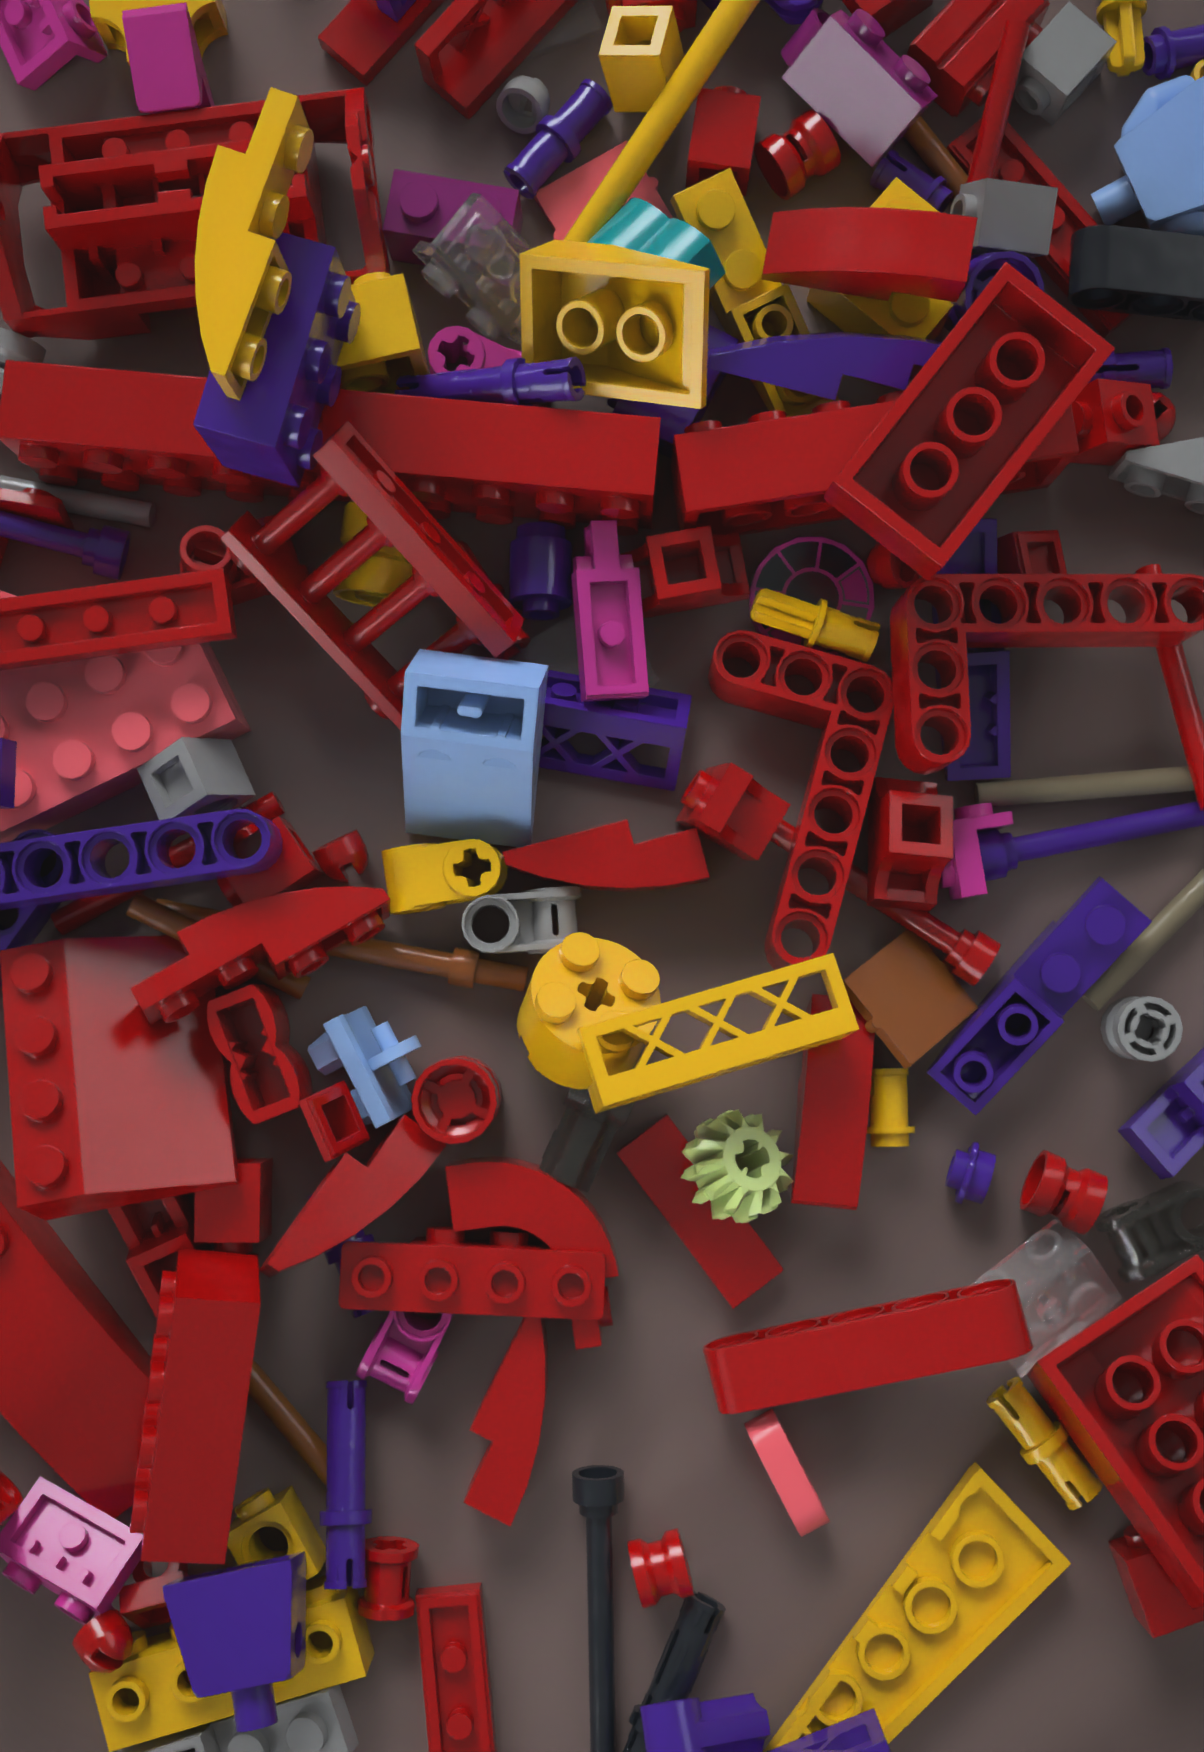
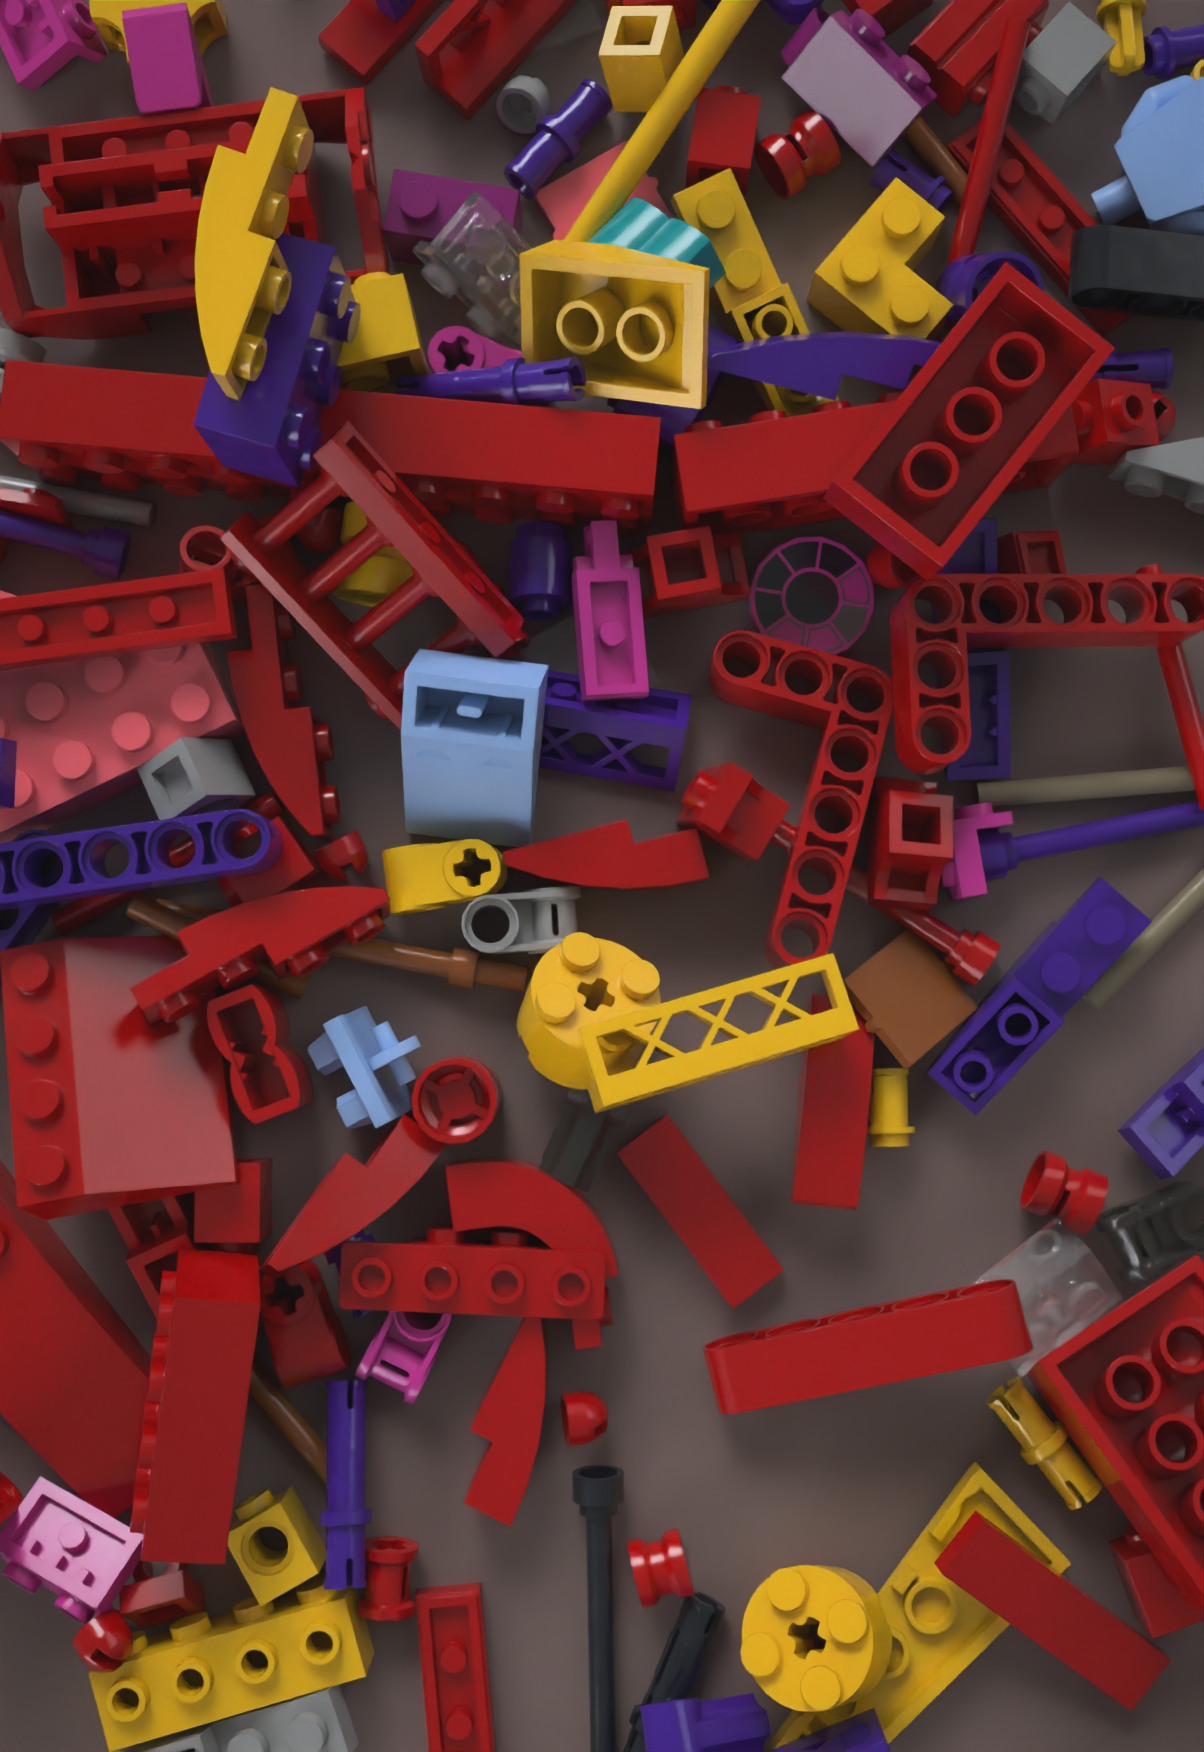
dark purple torso [162,1551,306,1732] -> none
red slope [298,1080,370,1162] -> none
yellowish green gear [680,1109,794,1223] -> none
coral beam [744,1408,830,1537] -> none
yellow axle [750,588,880,663] -> none
red slope [761,207,978,303] -> none
dark purple plate [945,1142,996,1204] -> none
light grey brick [950,178,1058,258] -> none
light grey wheel [1100,996,1183,1062] -> none
none -> red slope [227,584,341,841]
none -> red piece [260,1260,351,1389]
none -> red hinge [296,508,344,553]
none -> red hinge [560,1391,608,1447]
none -> yellow brick [740,1565,893,1712]
none -> red tile [934,1510,1171,1711]

